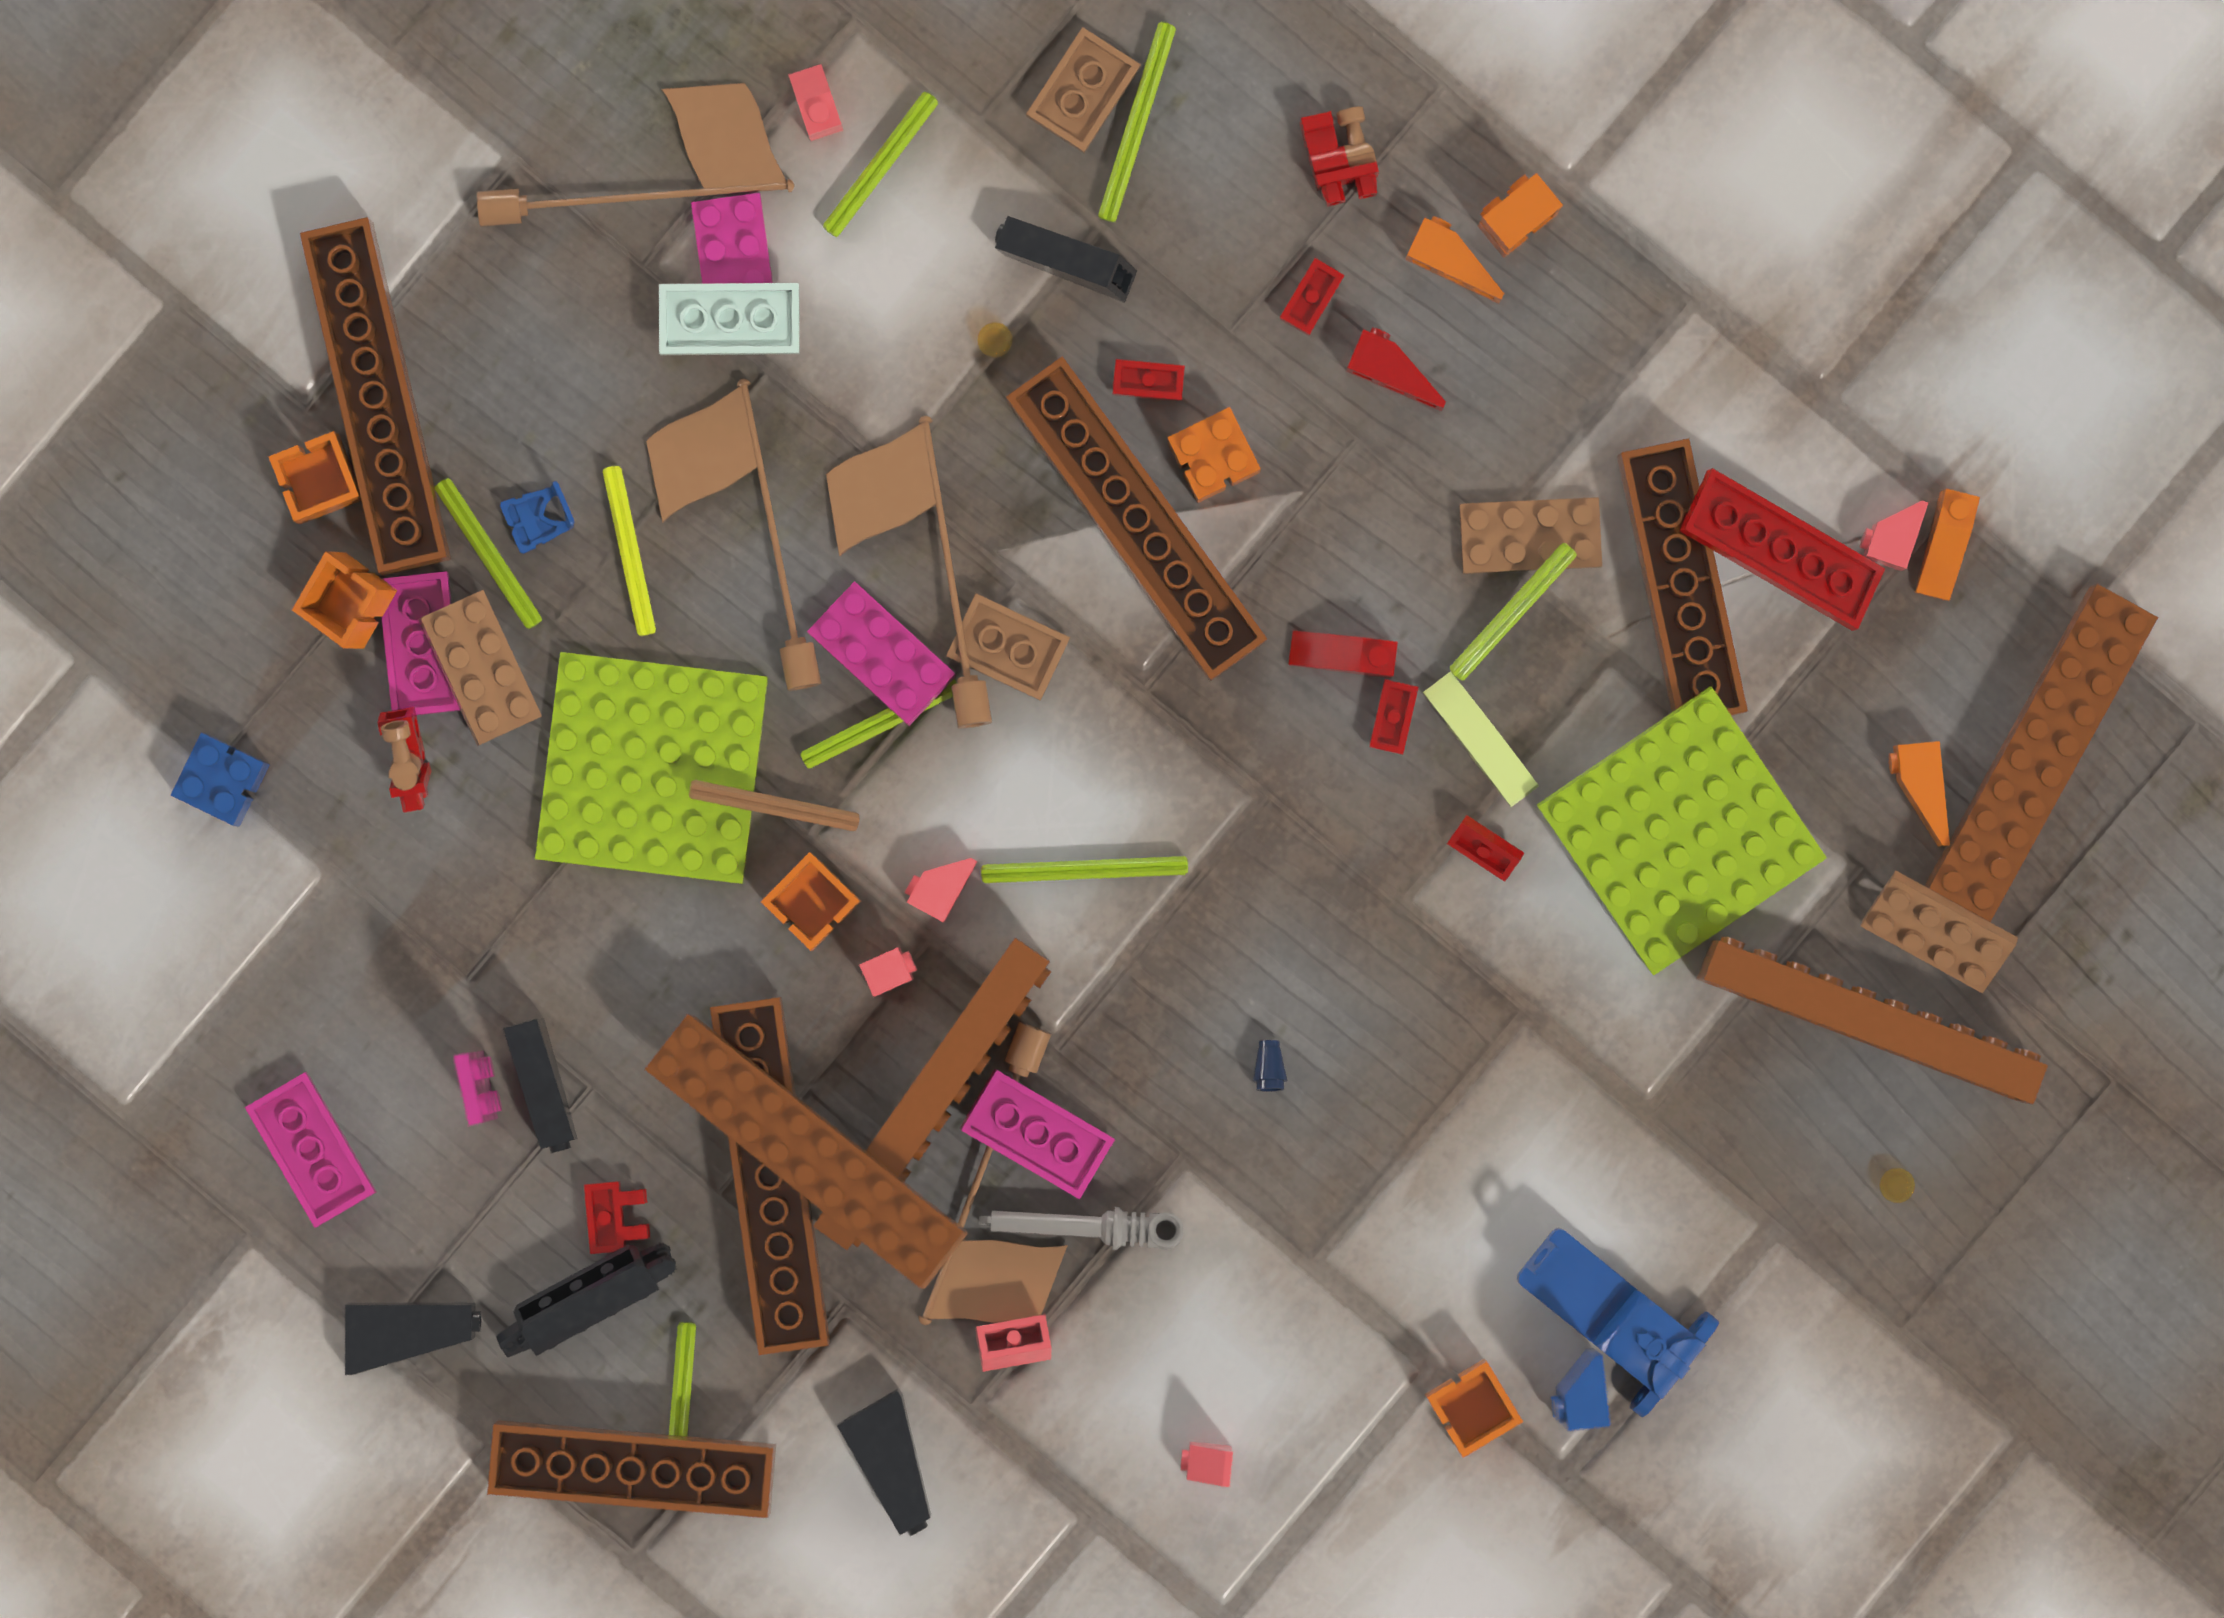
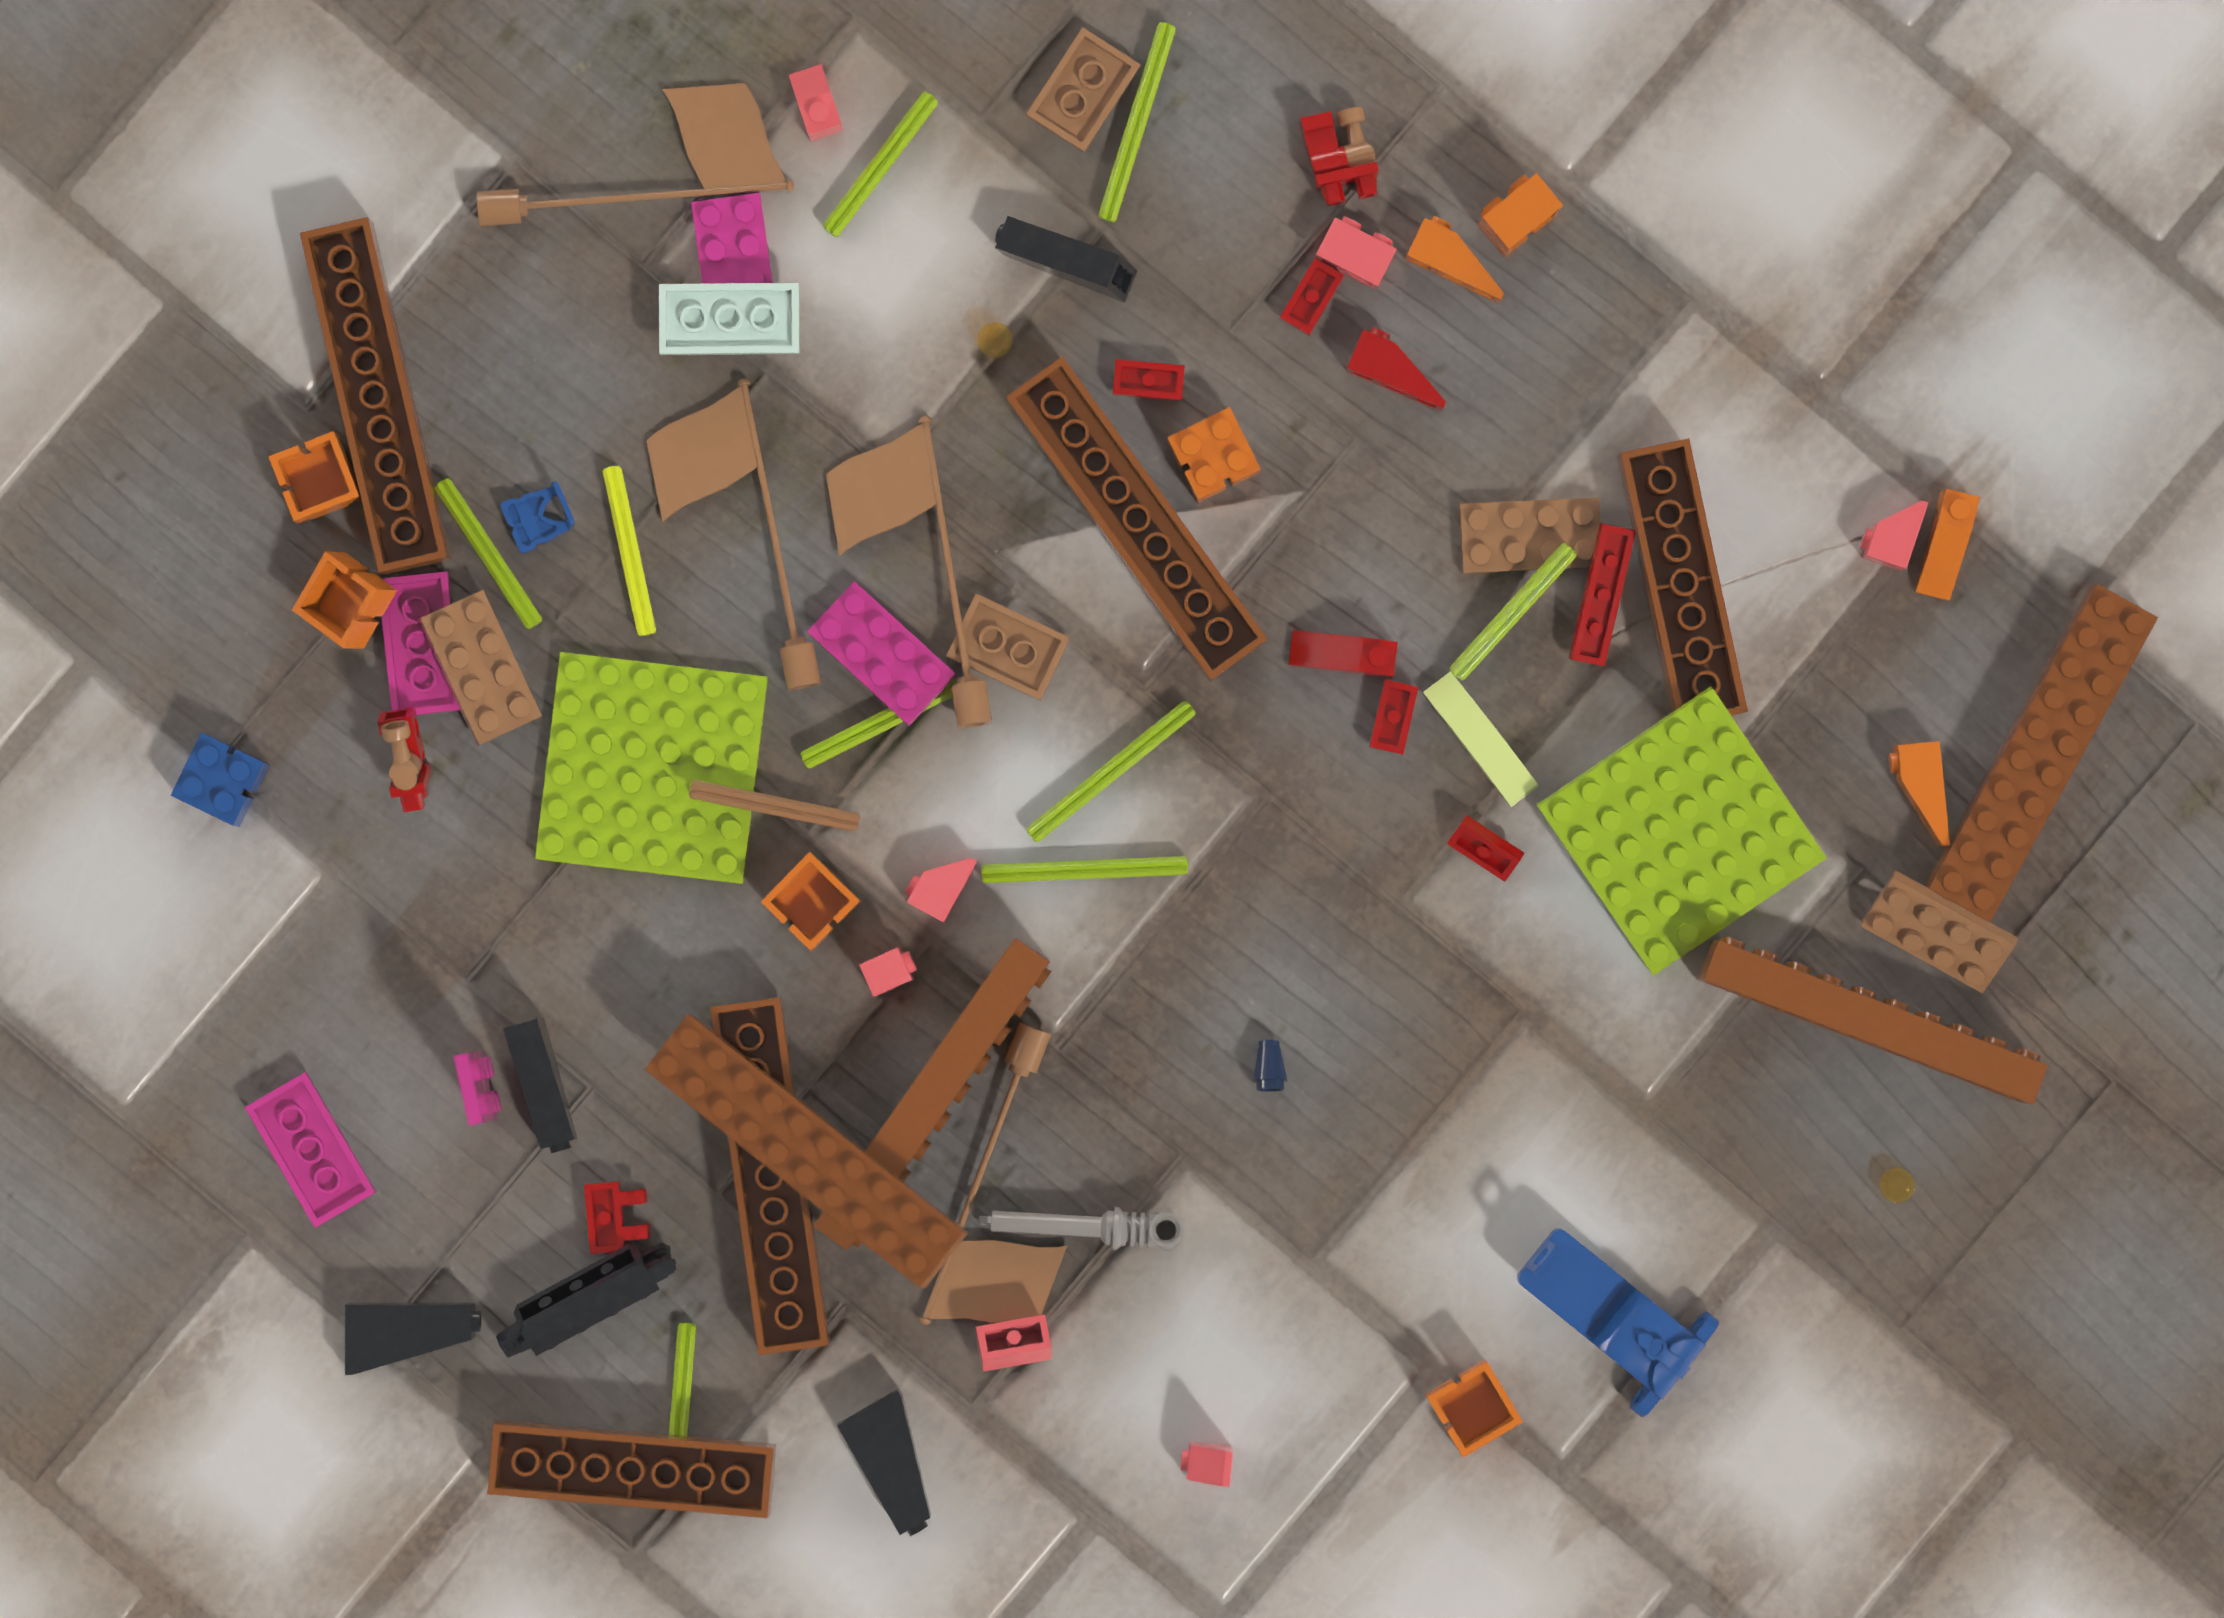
dark pink plate [959,1069,1115,1199] -> none
blue slope [1550,1348,1611,1431] -> none
red plate [1679,468,1885,631] -> none
none -> lime axle [1026,700,1196,842]
none -> coral brick [1315,216,1397,290]
none -> red plate [1569,522,1636,666]

